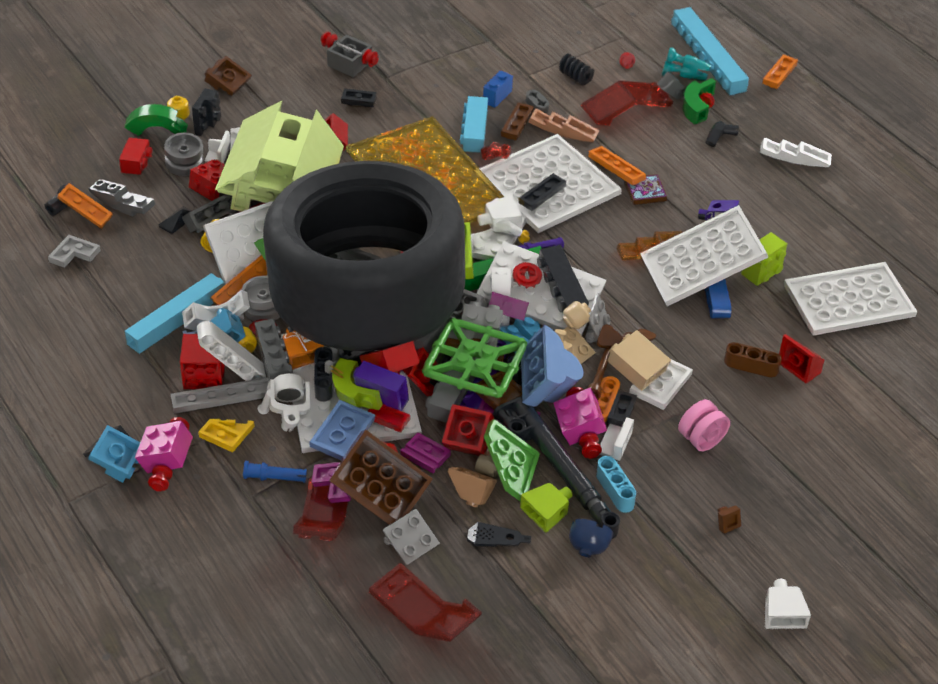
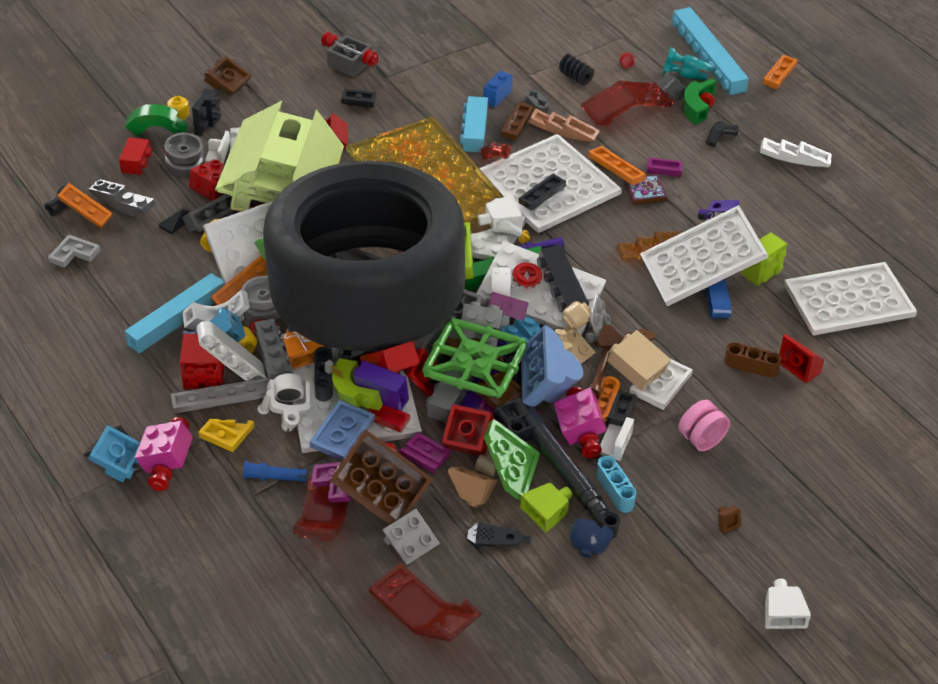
none -> magenta tile [647,157,683,177]

